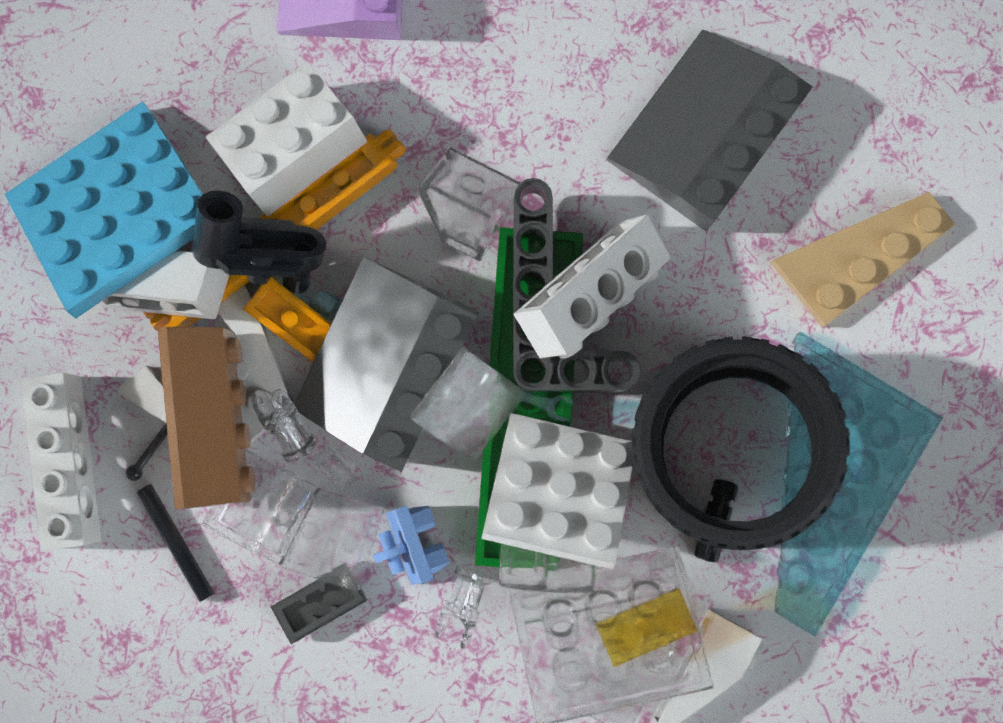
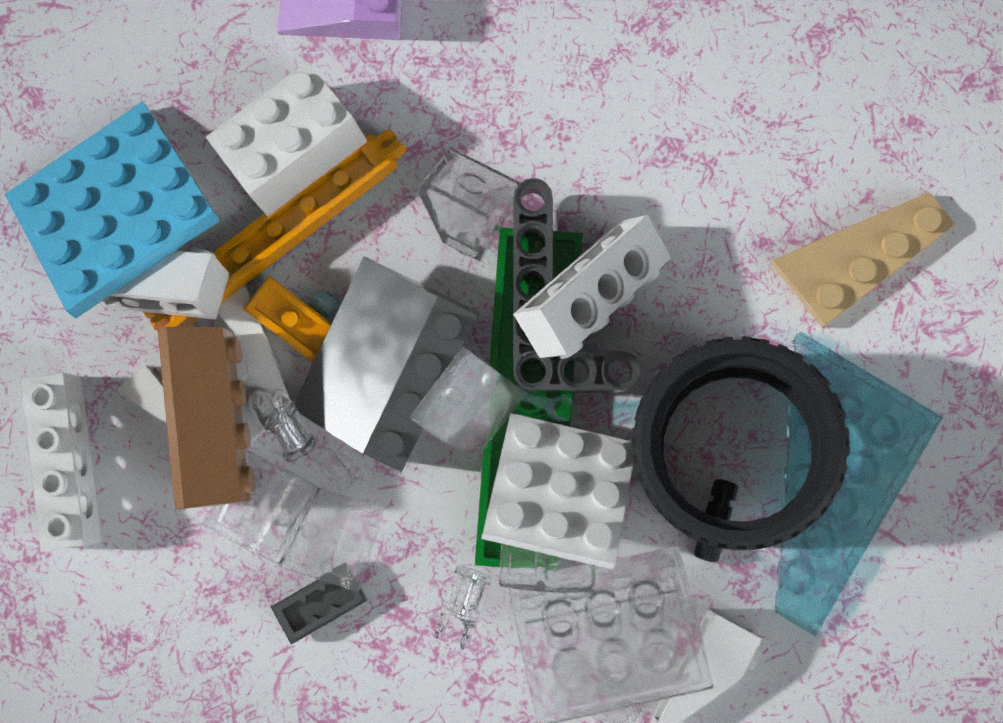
black hinge [125,423,168,481] -> none
black bar [136,484,215,603] -> none
black piece [192,190,326,294] -> none
light blue hips [373,505,449,585] -> none
clear yellow plate [595,588,698,667] -> none
dark grey slope [606,29,813,231] -> none

